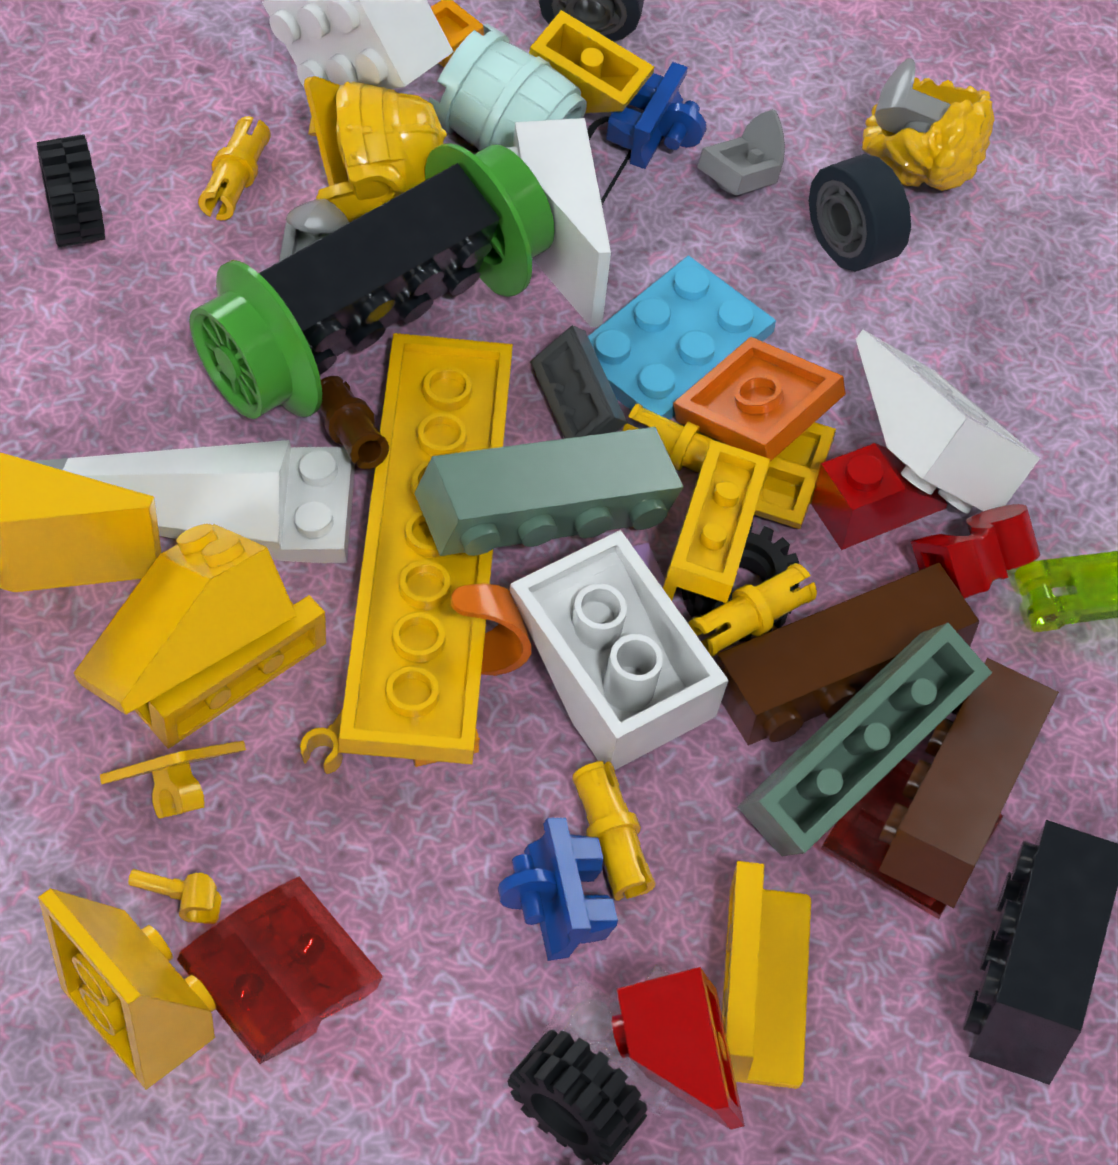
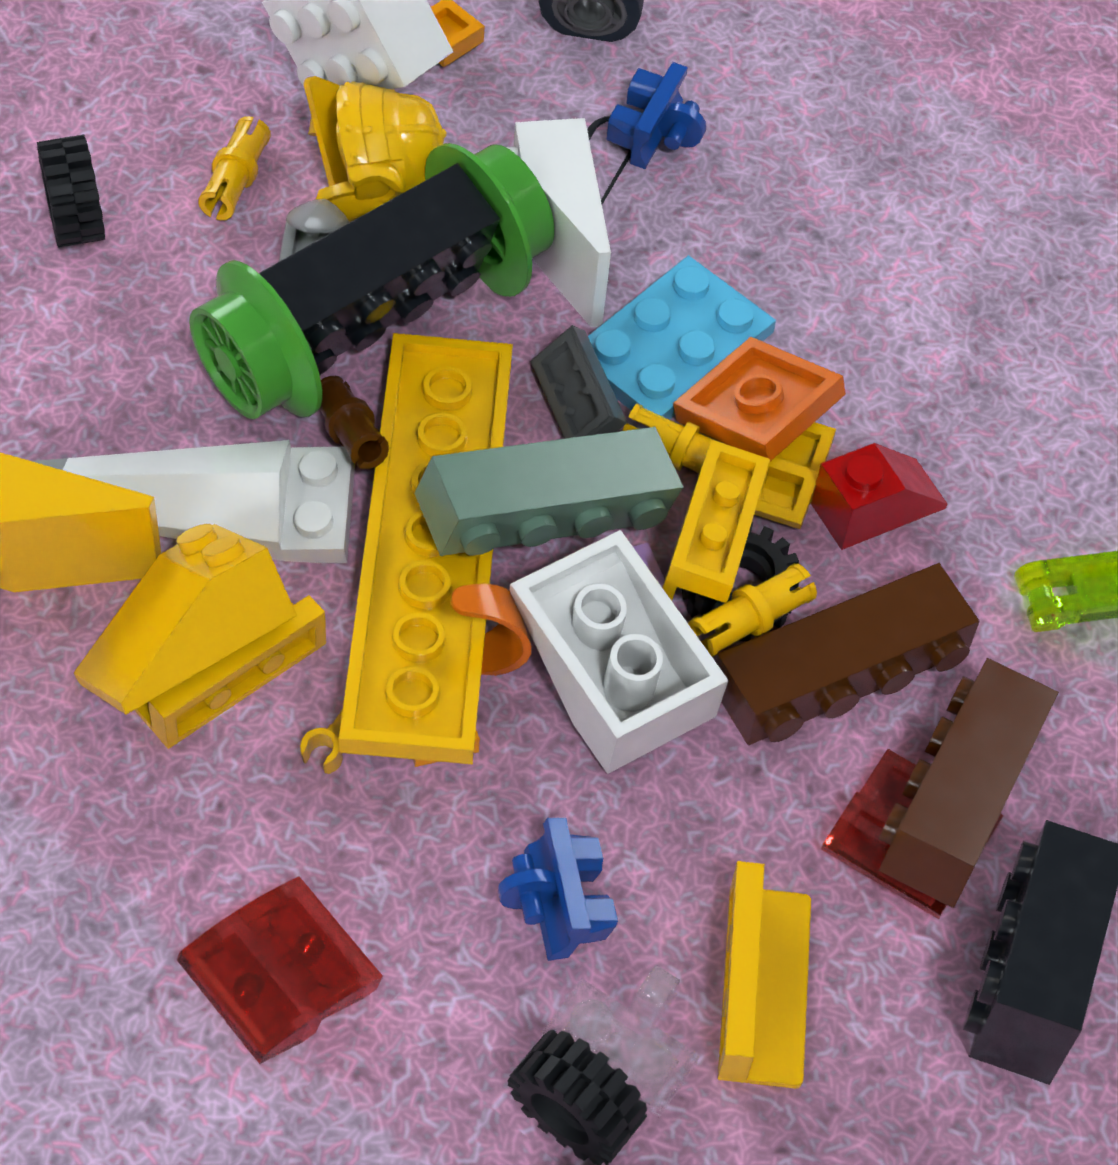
yellow slope [38,888,216,1090] -> none
yellow piece [99,740,246,819] -> none
yellow hand [128,869,222,924] -> none
light aqua piece [429,23,587,151] -> none
yellow slope [529,10,654,113] -> none
yellow pin [572,761,656,901] -> none
red slope [612,967,745,1130] -> none
light grey plate [697,109,785,196] -> none
sand green brick [737,623,992,857] -> none
black wheel [808,154,912,272] -> none
white slope [856,329,1040,514] -> none
yellow hair [862,77,995,191] -> none
light grey plate [875,58,951,134] -> none
red leg [911,504,1041,599] -> none

